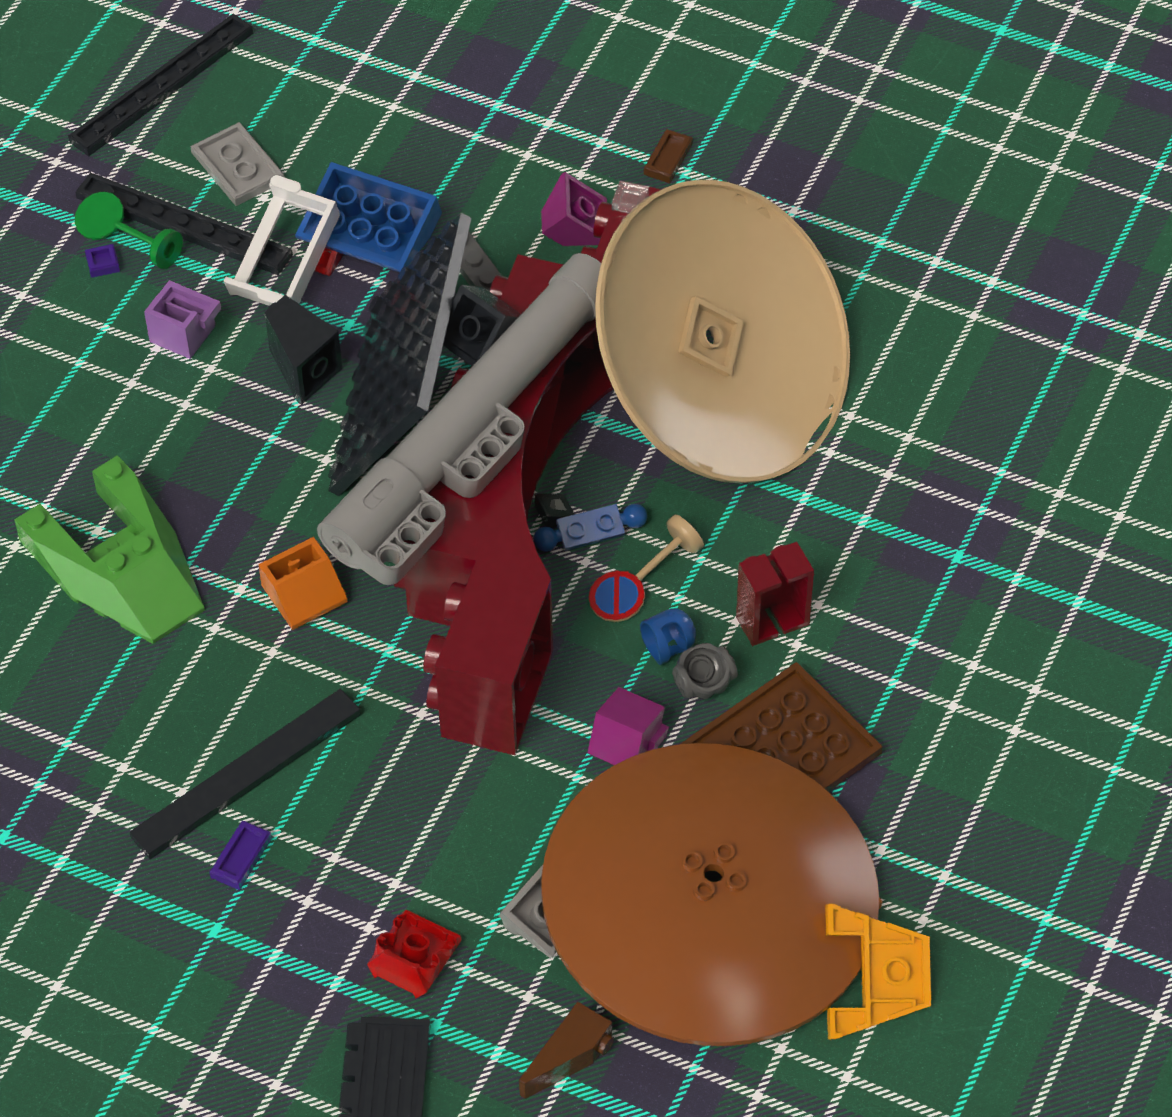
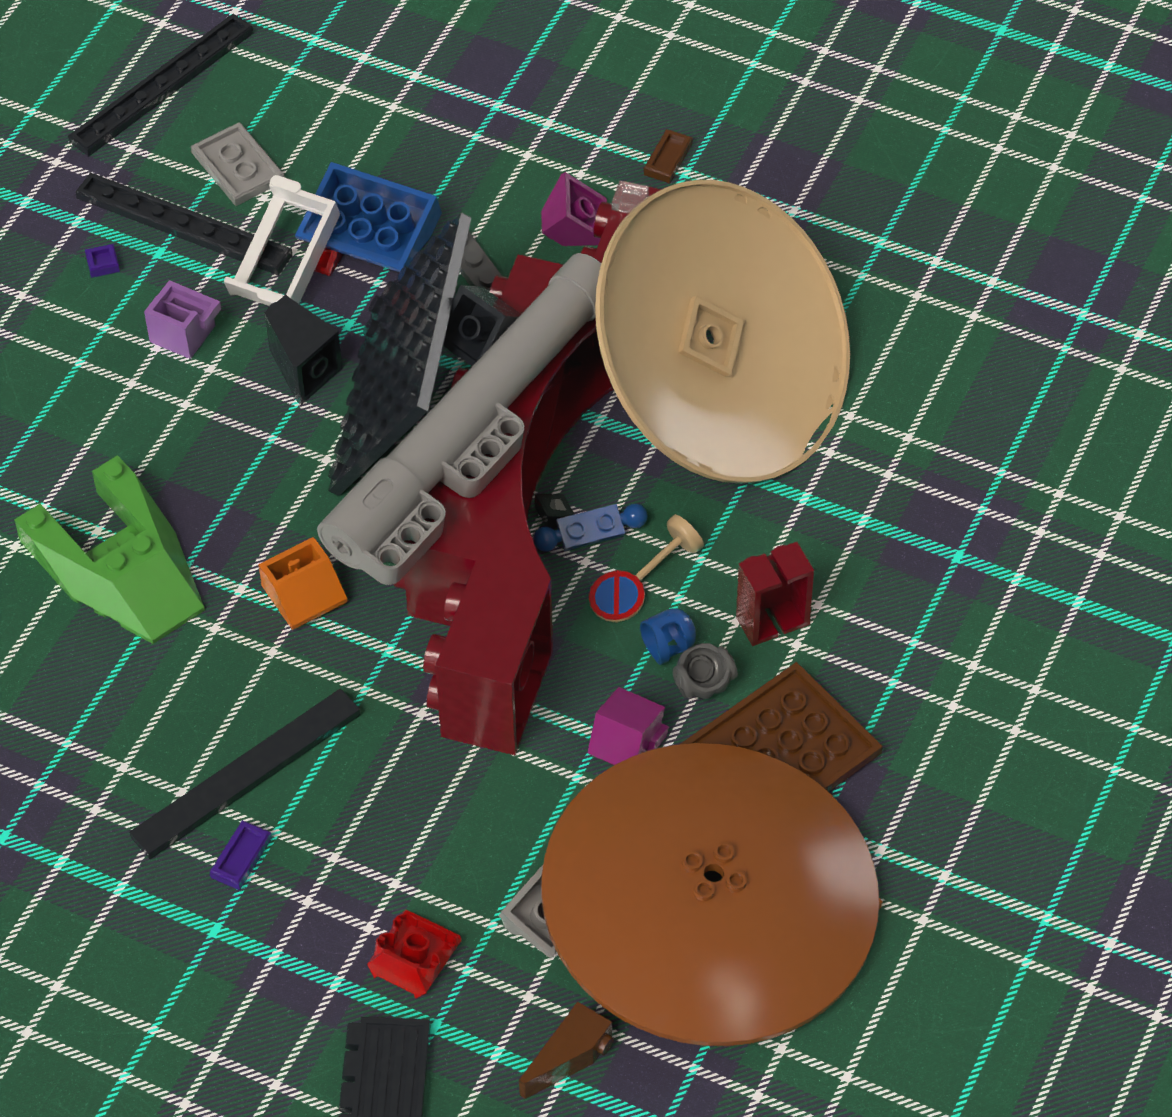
green piece [75,192,183,269] -> none
light orange wing [825,904,931,1040] -> none

